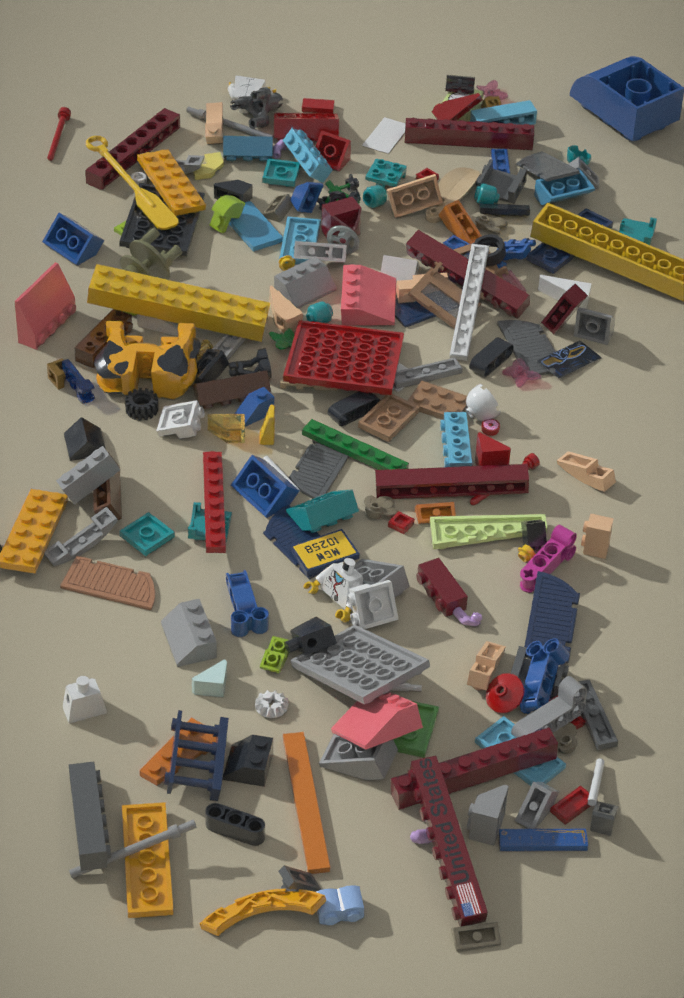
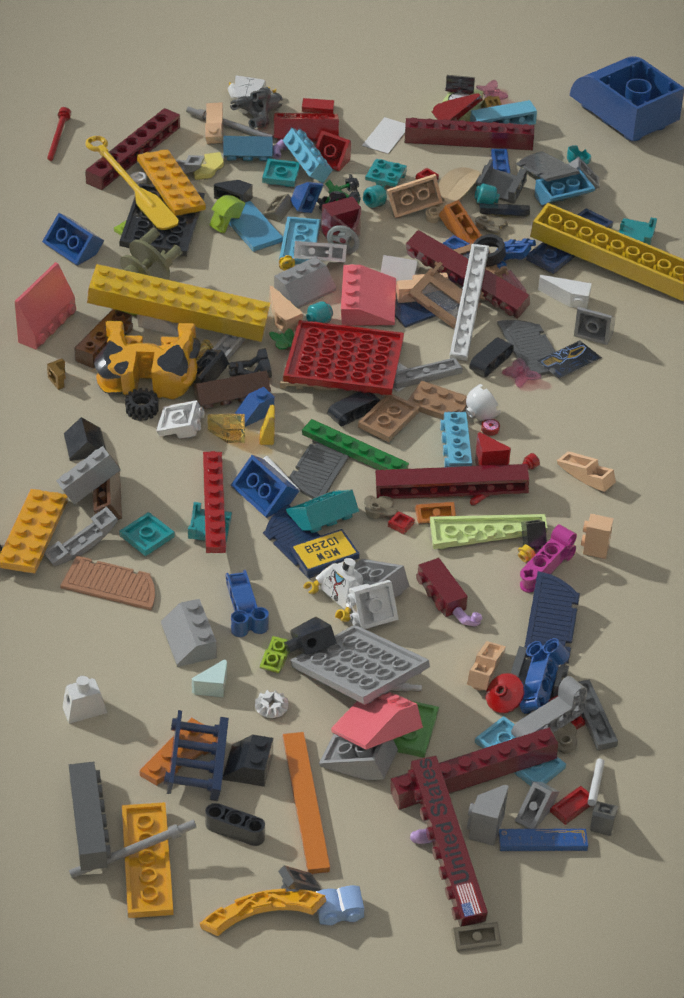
clear blue plate [62,359,95,404] -> none
dark red brick [541,284,588,335] -> none

